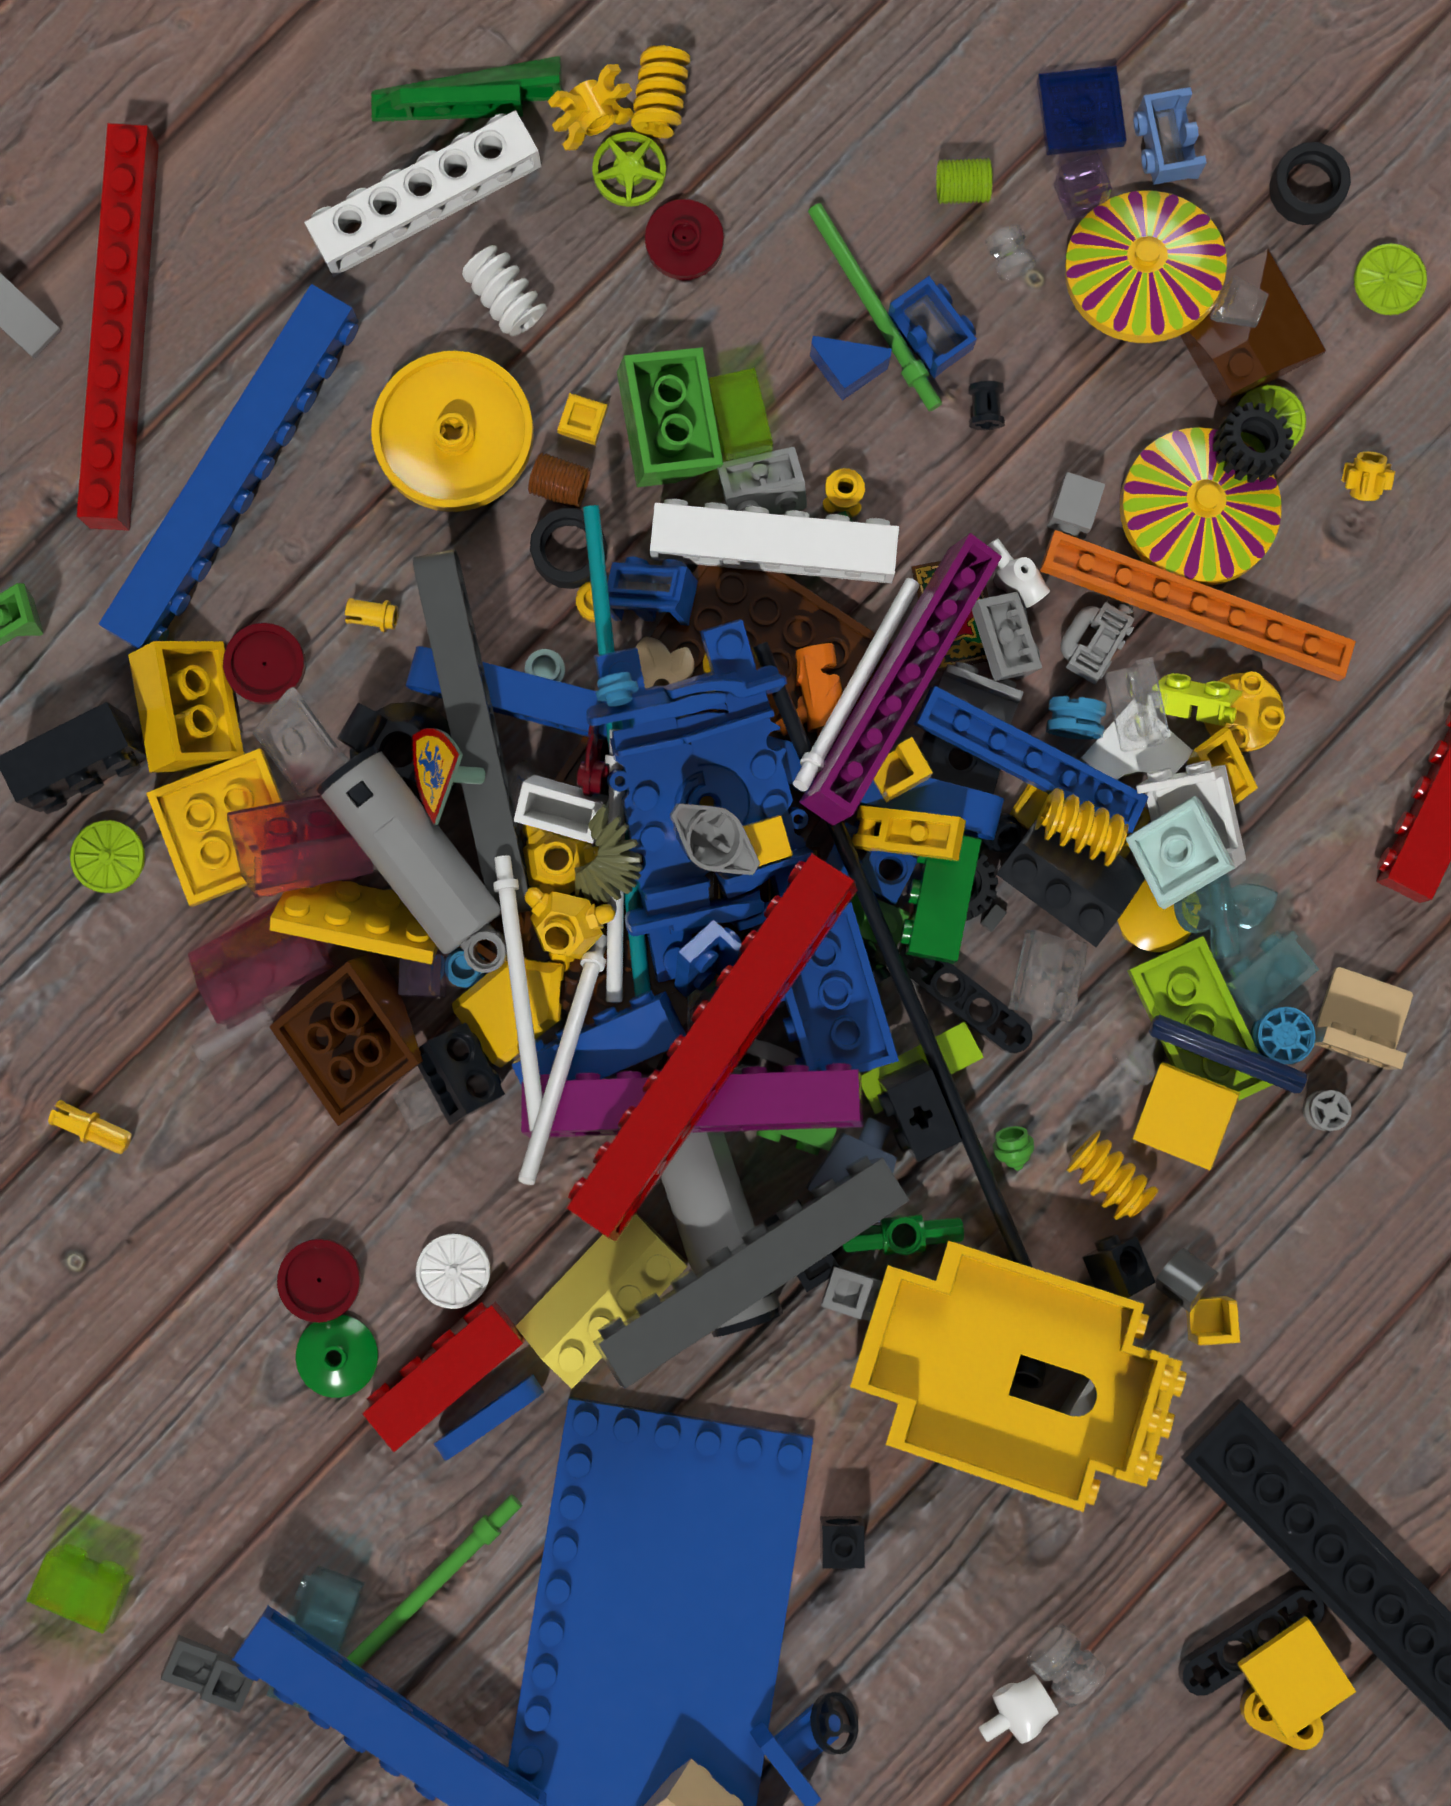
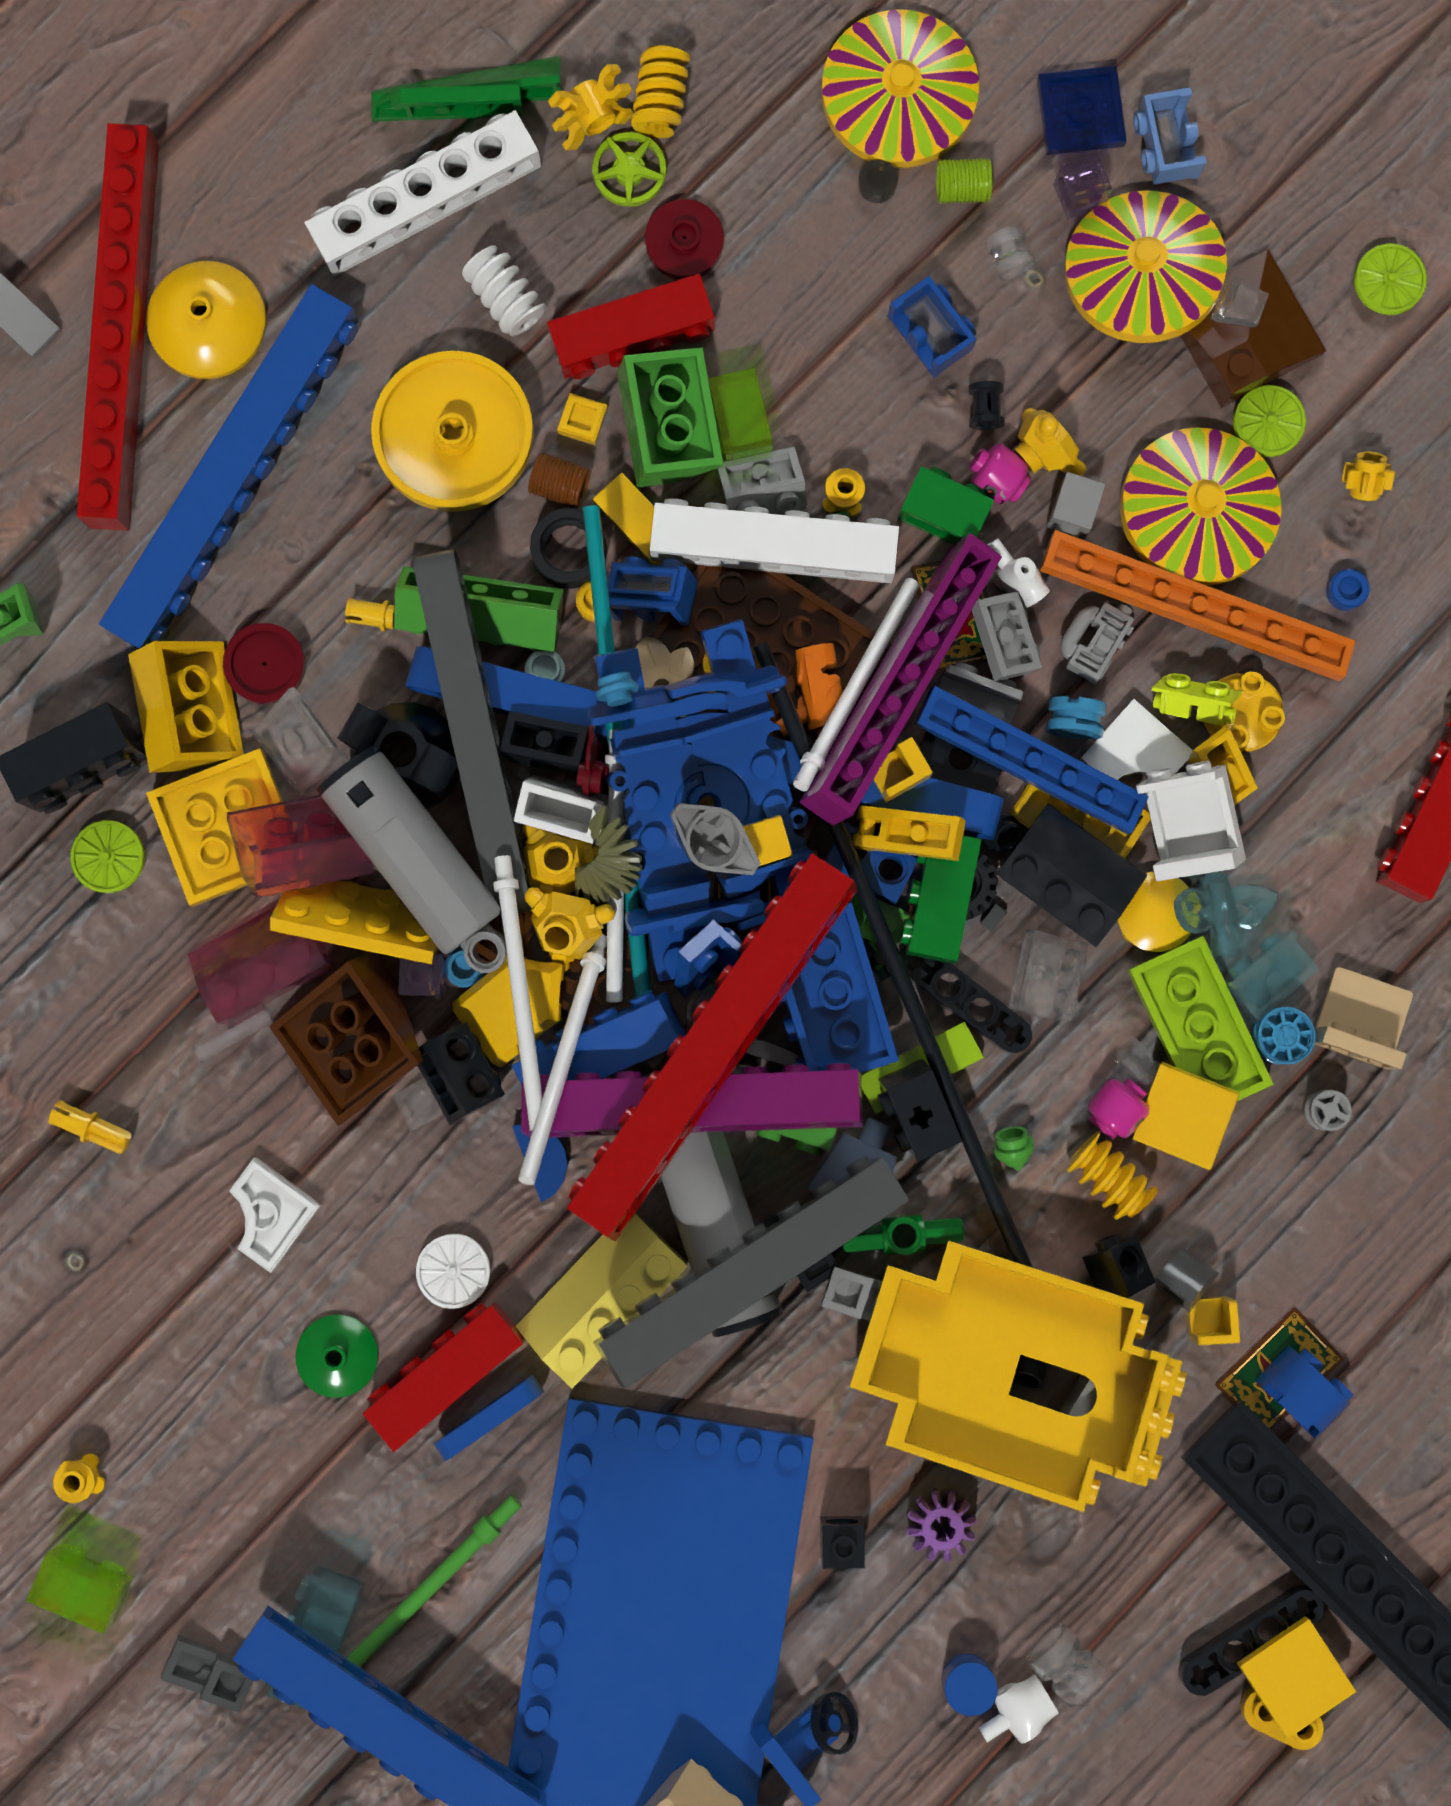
dark red piece [277,1238,361,1323] -> none
shield [413,728,485,825] -> none
bright green bar [808,203,942,412] -> none
blue slope [810,336,892,401] -> none
yellow piece [1035,788,1129,867] -> none
clear bracket [1105,657,1170,752] -> none
light aqua tile [1126,796,1235,909] -> none
dark blue axle [1149,1015,1307,1093] -> none
black tyre [1213,402,1294,483] -> none
black tyre [1269,142,1351,225] -> none
none -> yellow brick [53,1453,106,1503]
none -> yellow dish [146,261,267,379]
none -> white tile [229,1157,322,1273]
none -> bright green brick [394,566,563,652]
none -> black brick [499,711,589,776]
none -> blue tile [512,1125,568,1203]
none -> red brick [547,273,715,380]
none -> yellow tile [593,473,698,572]
none -> dish [821,9,979,168]
none -> clear smoke tile [858,160,898,203]
none -> green brick [898,466,994,545]
none -> medium lavender gear [906,1488,977,1562]
none -> blue piece [941,1653,997,1716]
none -> dark pink head [969,444,1031,504]
none -> yellow rock [1014,408,1086,477]
none -> dark pink head [1088,1078,1149,1140]
none -> sticker [1215,1306,1344,1431]
none -> blue cylinder [1255,1345,1353,1439]
none -> blue tile [1326,569,1370,611]

